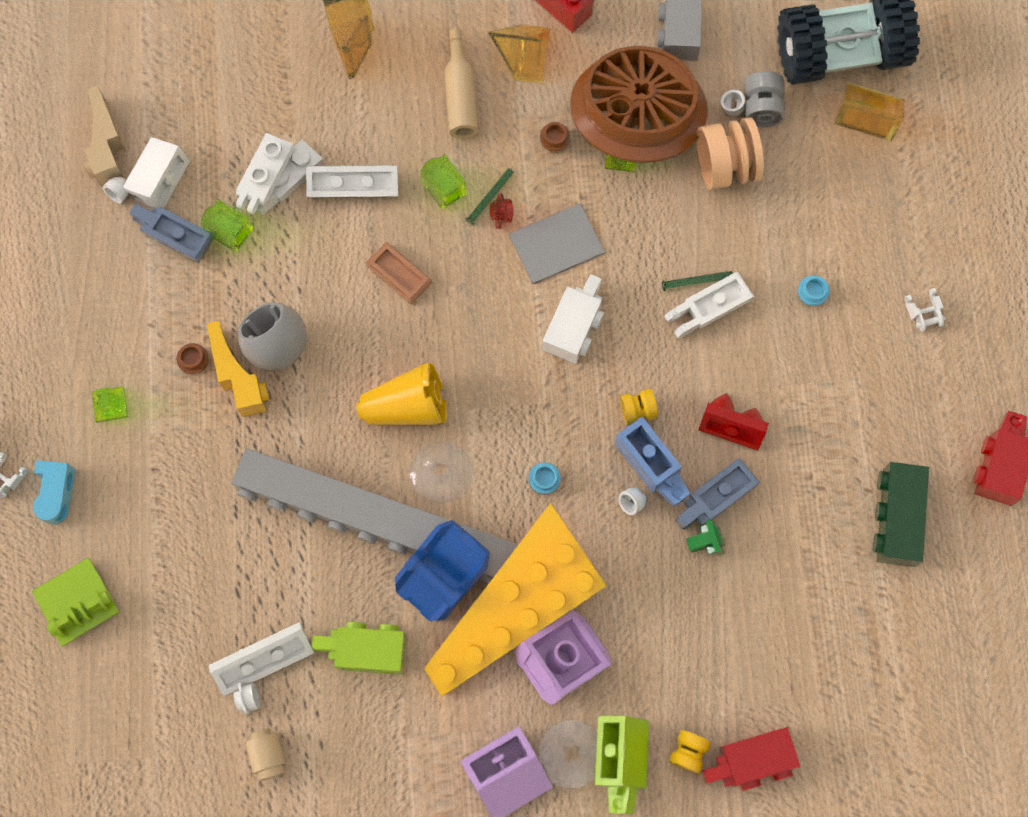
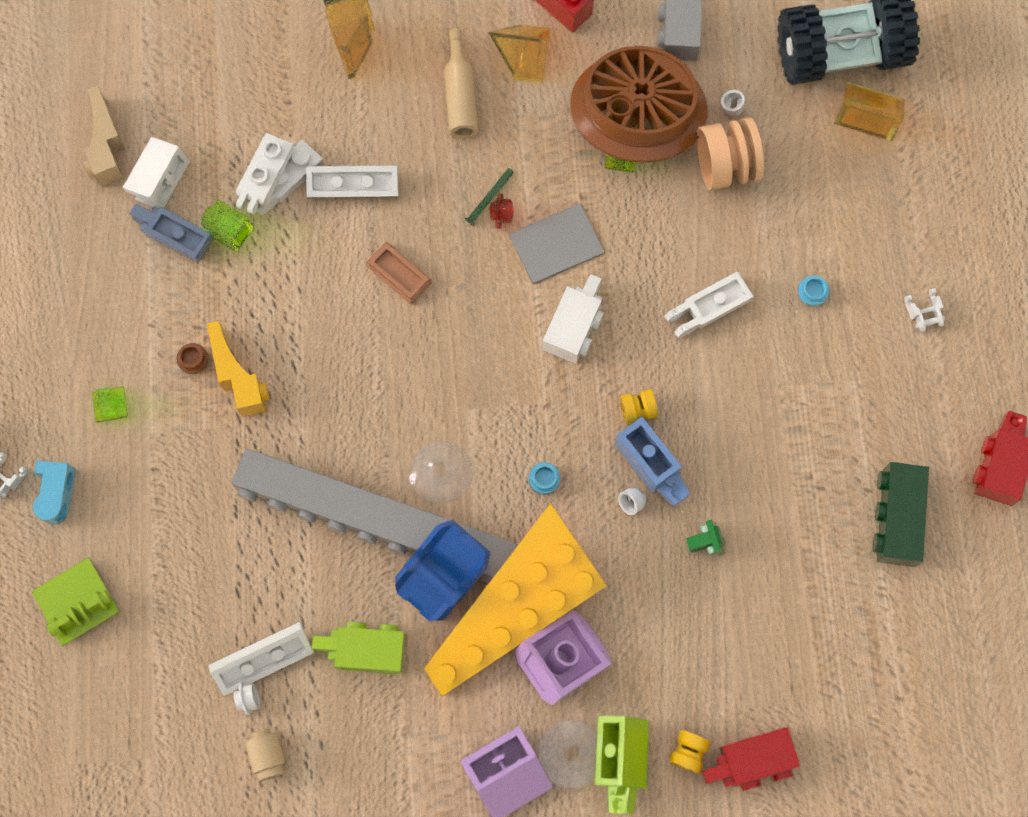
white hinge [102,177,129,204] -> none
light grey wheel [238,302,307,371] -> none
yellow cone [356,362,447,425] -> none
clear neon green brick [420,154,467,210] -> none
dark orange plate [540,122,570,152] -> none
clear green piece [662,271,733,291] -> none
sand blue hinge [676,458,760,530] -> none
red tile [698,393,769,451] -> none
light grey wheel [745,71,785,127] -> none

